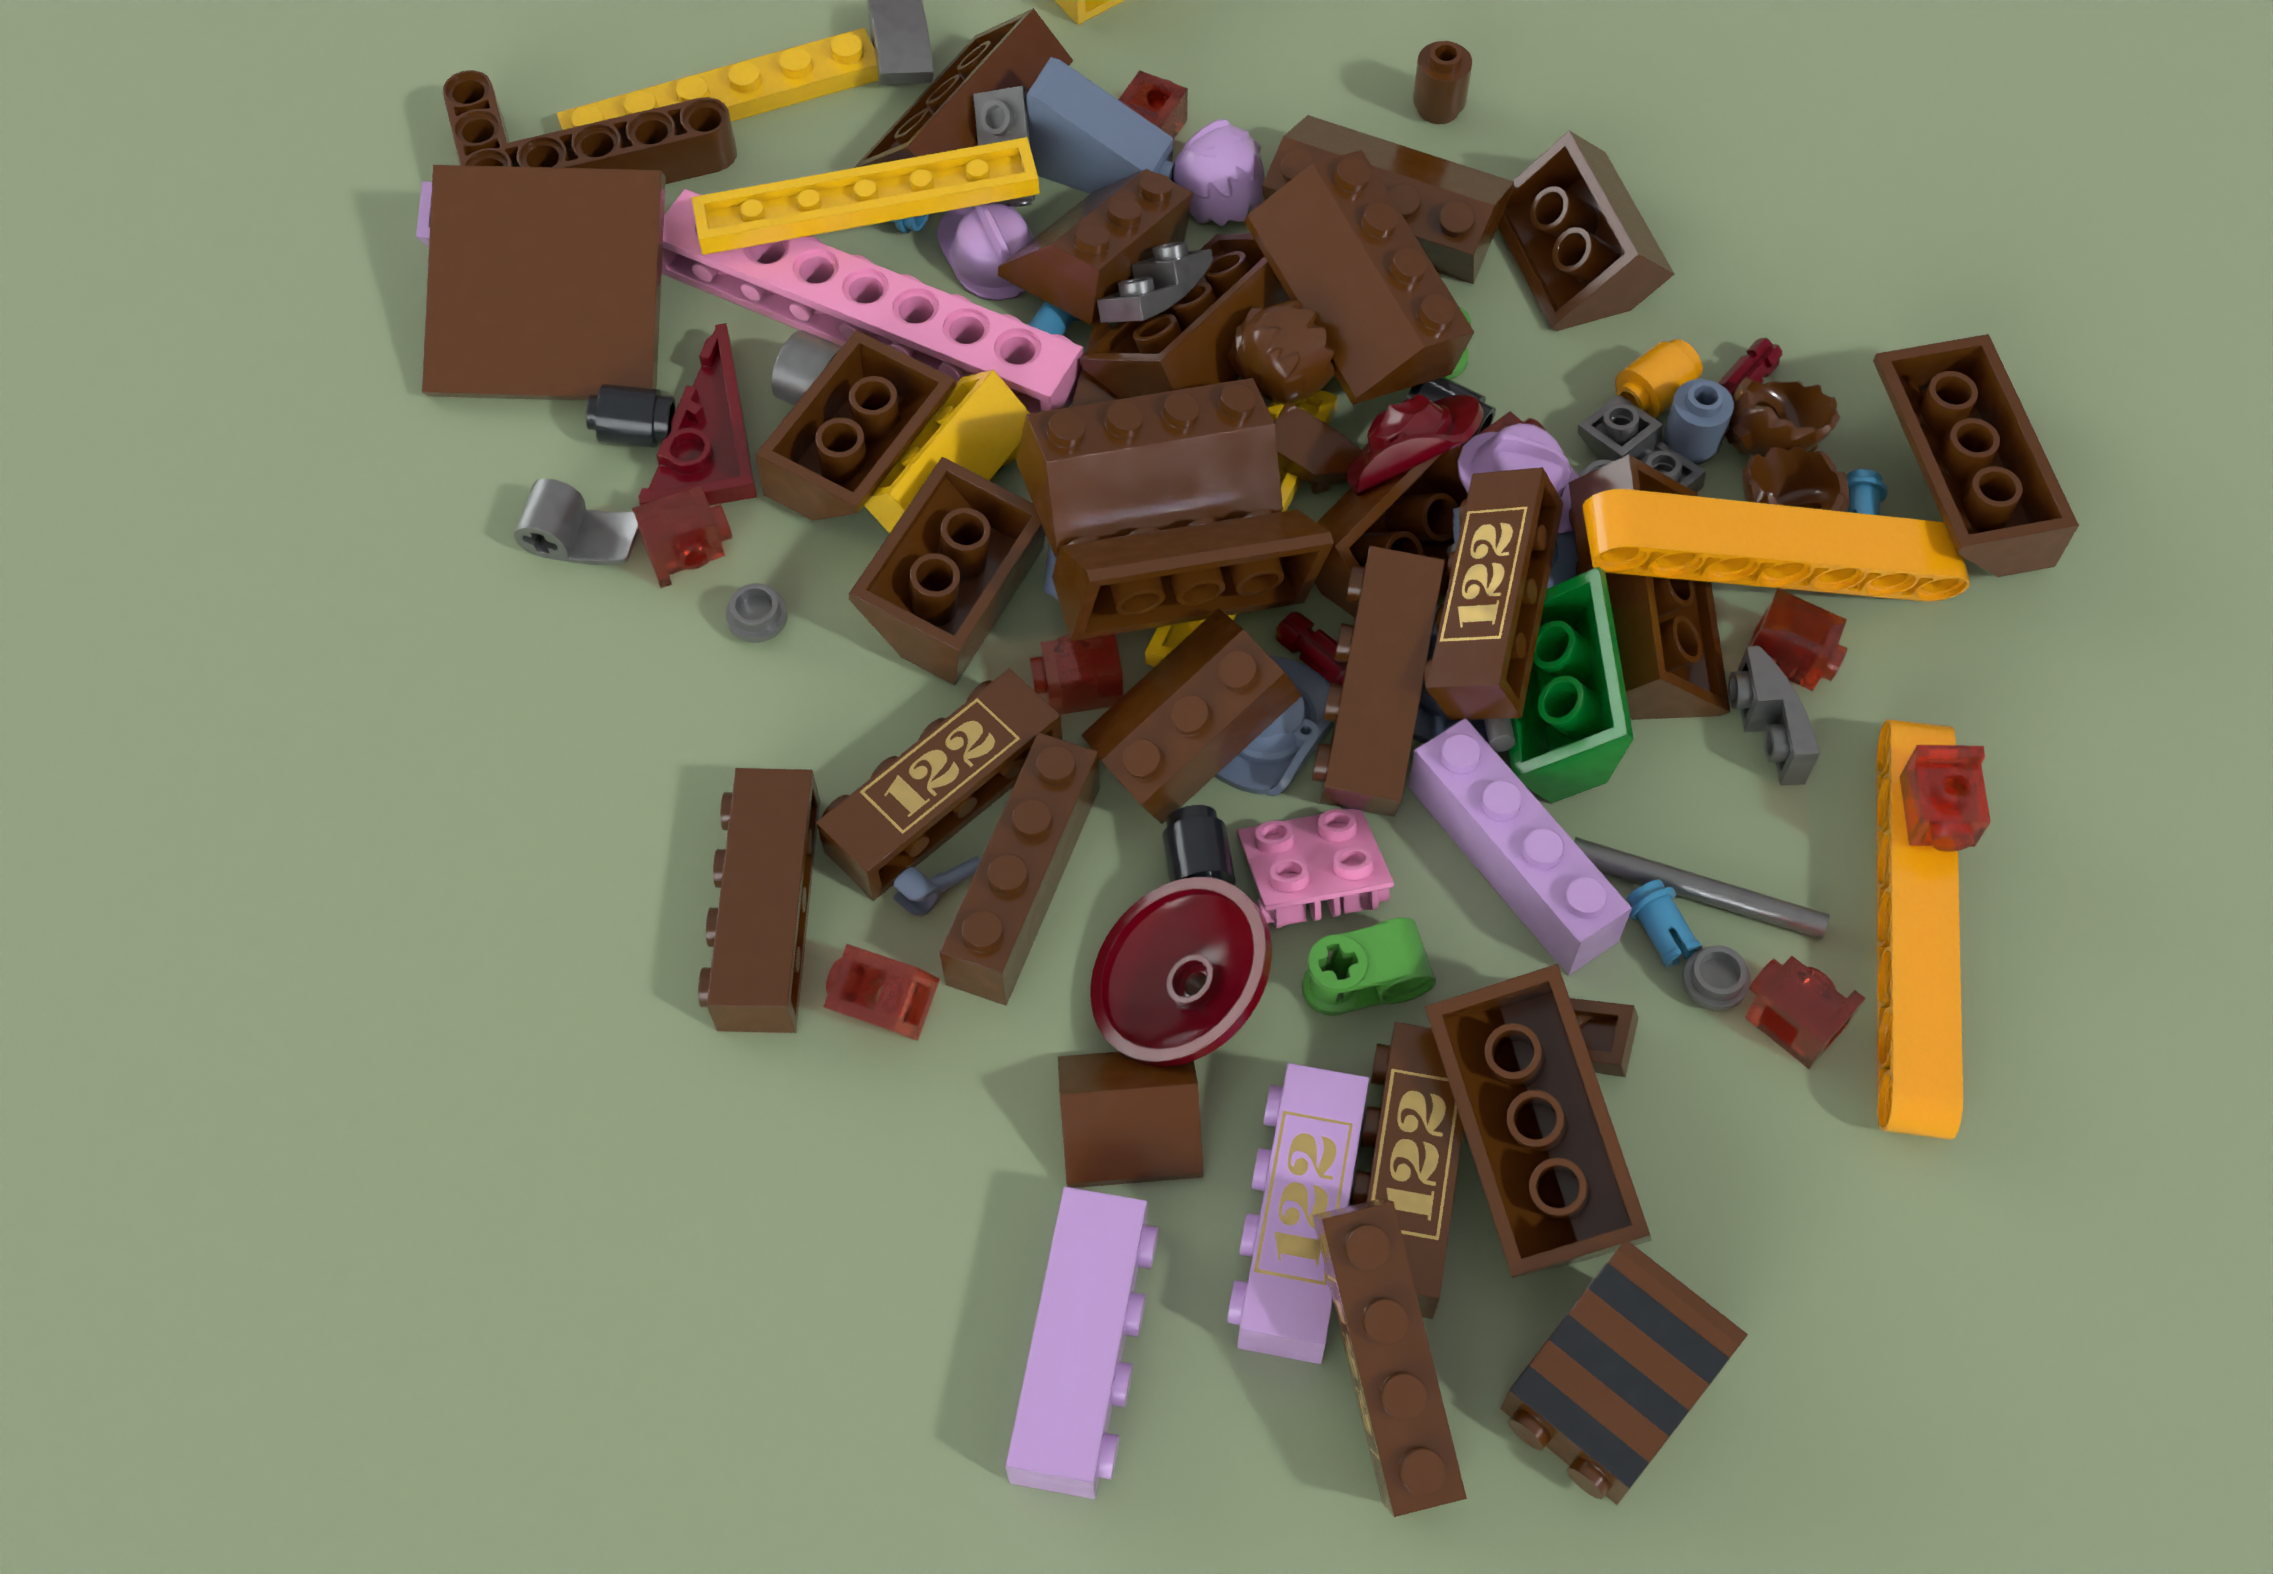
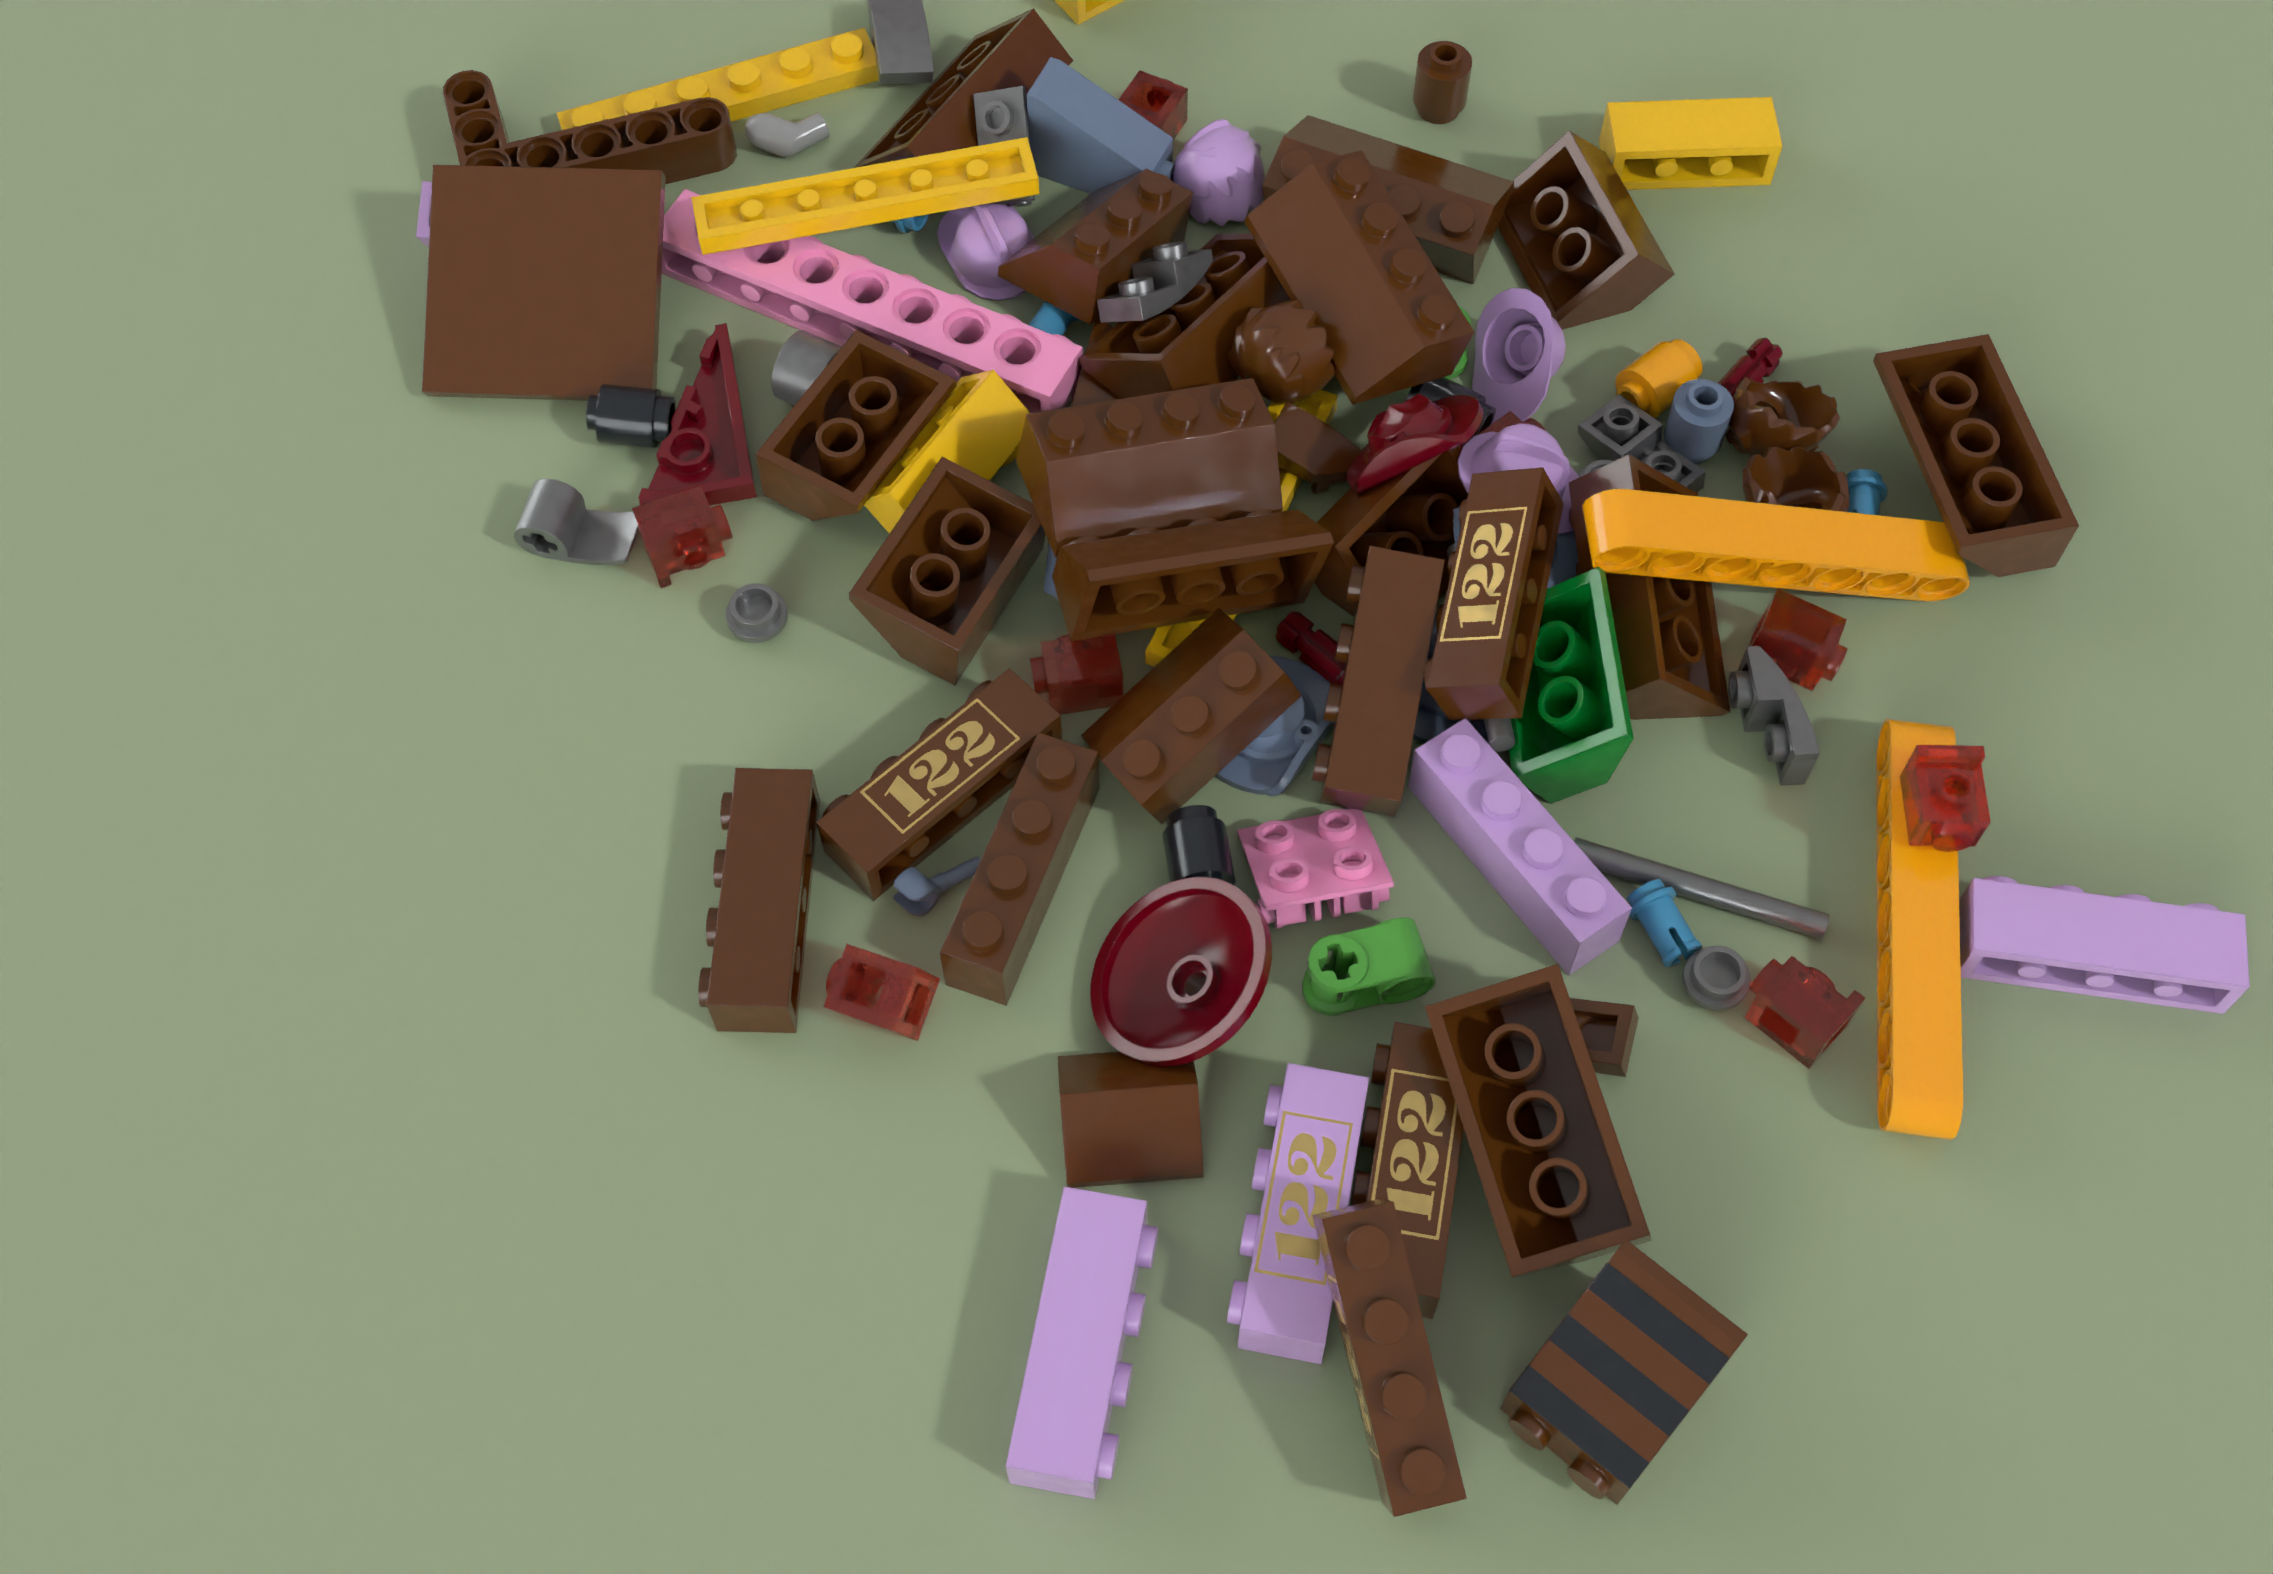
none -> light grey arm [745,112,830,158]
none -> lavender piece [1472,288,1566,428]
none -> yellow brick [1599,97,1783,190]
none -> lavender brick [1959,876,2250,1014]

